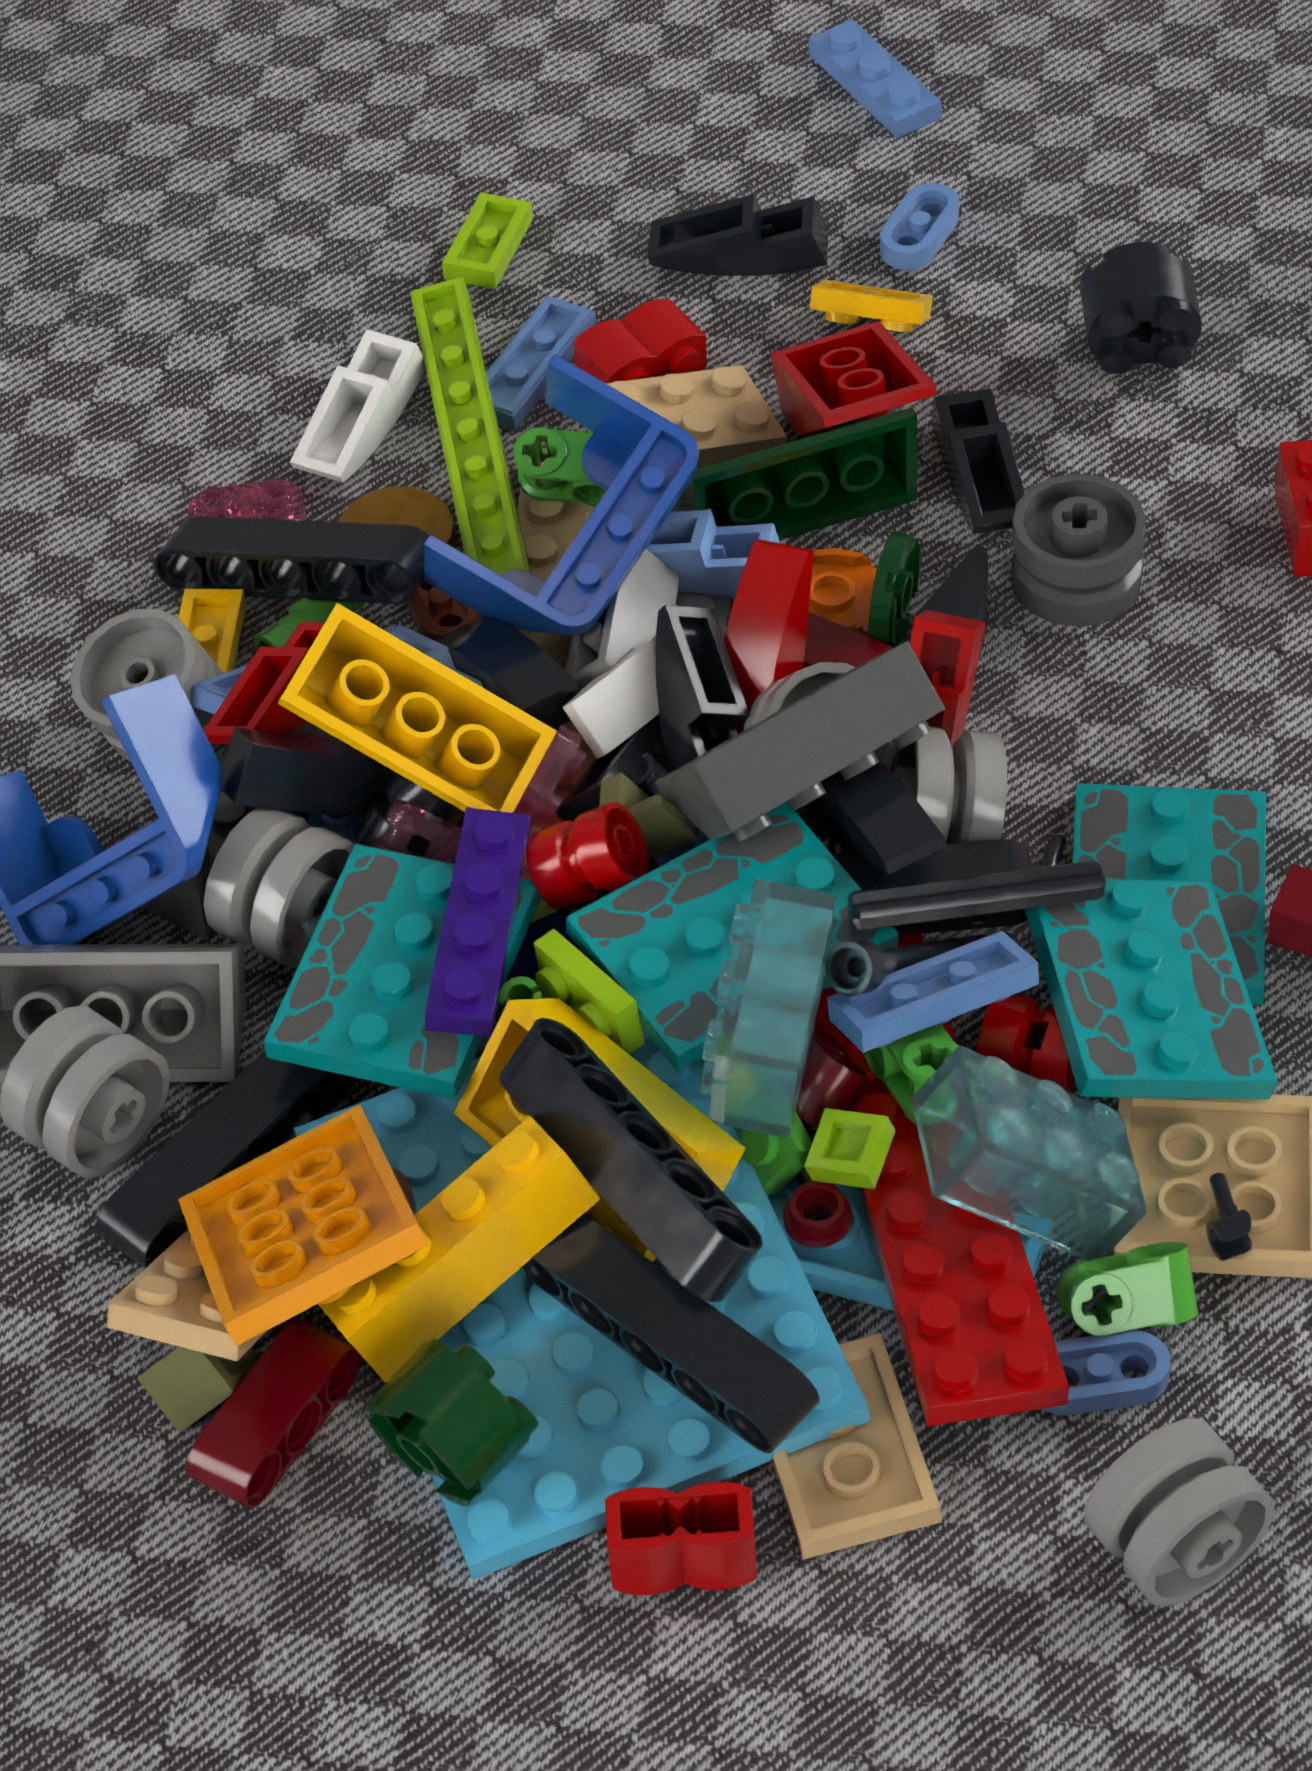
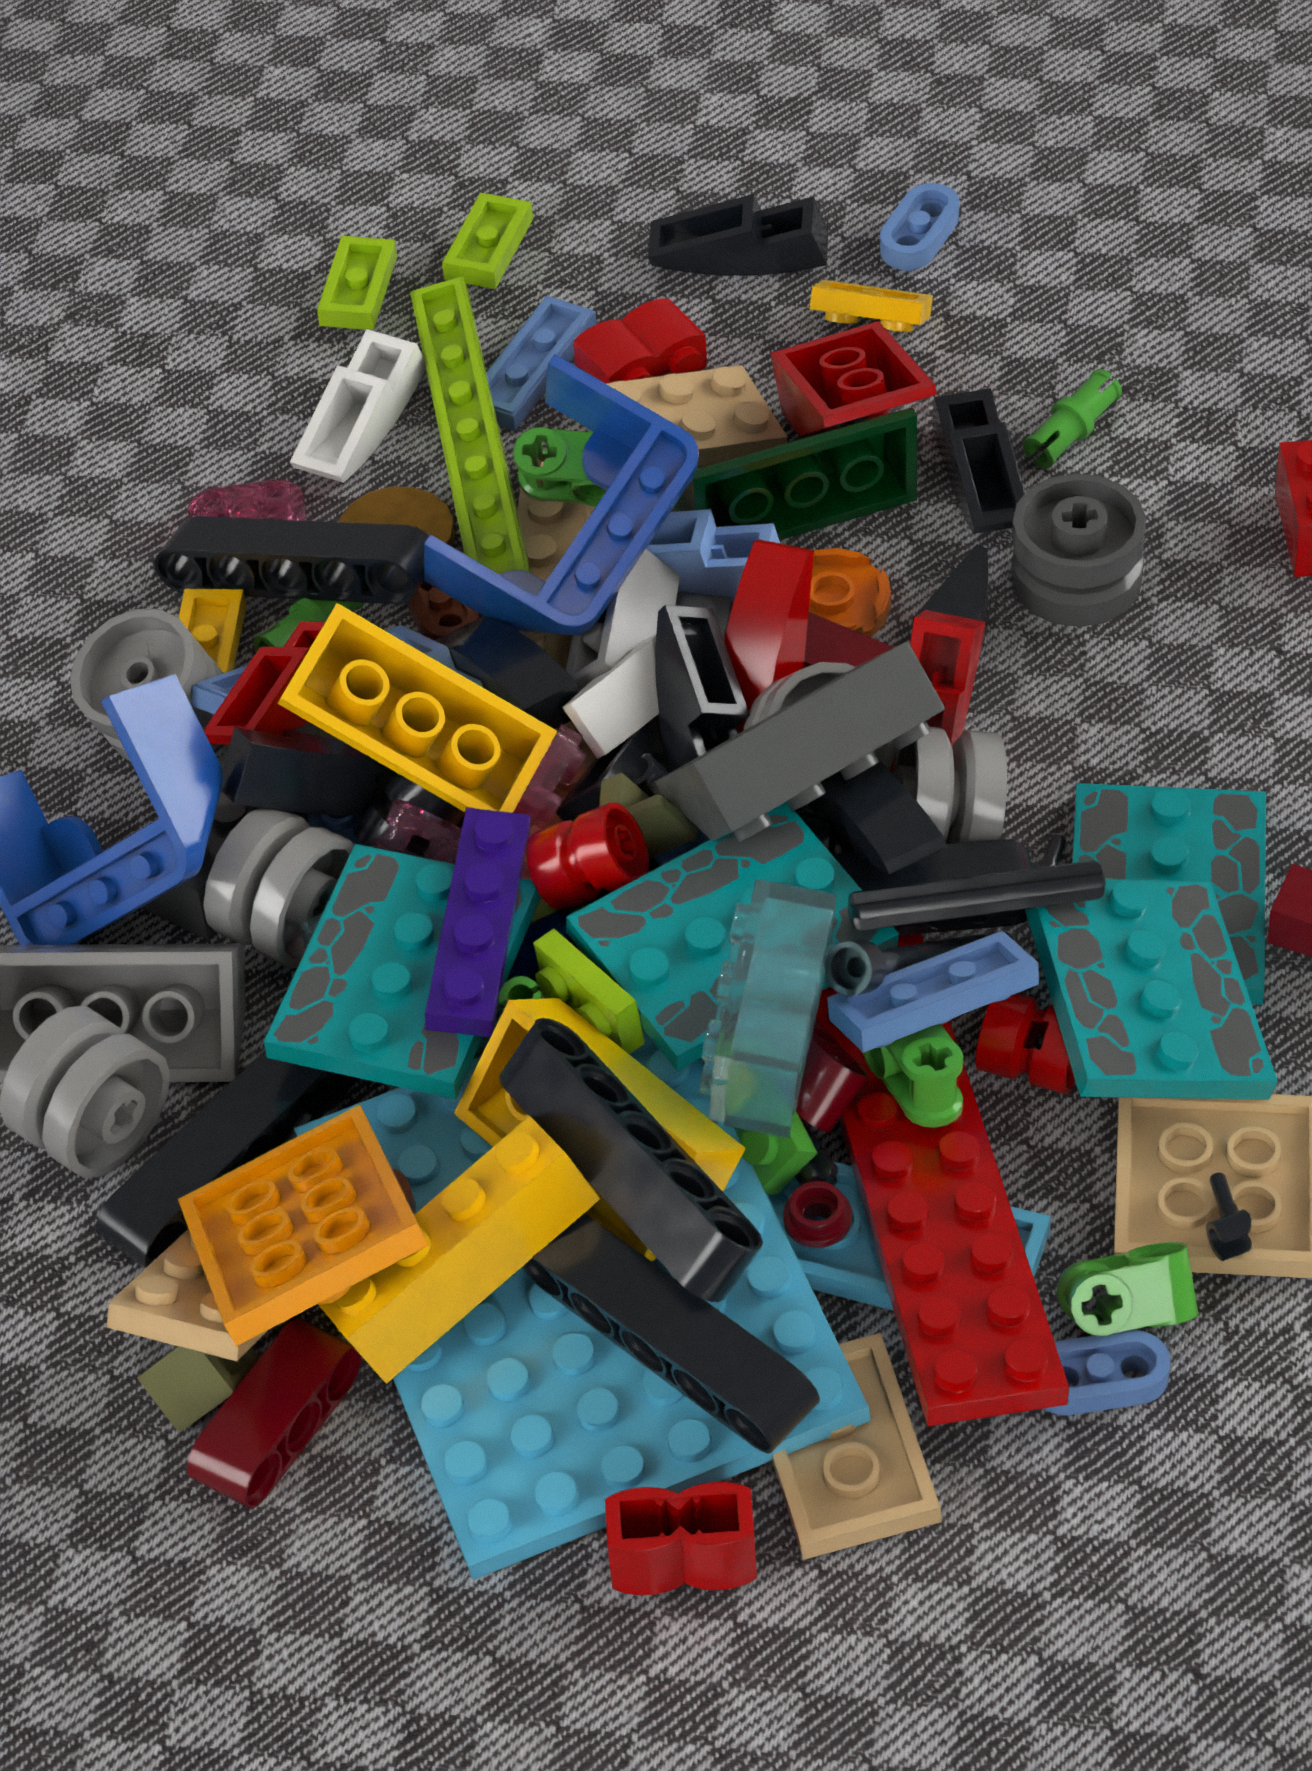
dark green brick [364,1339,539,1507] -> none
lime plate [804,1108,895,1189] -> none
medium blue plate [809,19,942,138] -> none
dark green tile [868,531,921,648] -> none
clear light blue brick [911,1045,1148,1260] -> none
black brick [1079,242,1202,374] -> none
light grey wheel [1084,1418,1275,1606] -> none
none -> lime plate [317,235,397,330]
none -> bright green pin [1022,369,1122,469]

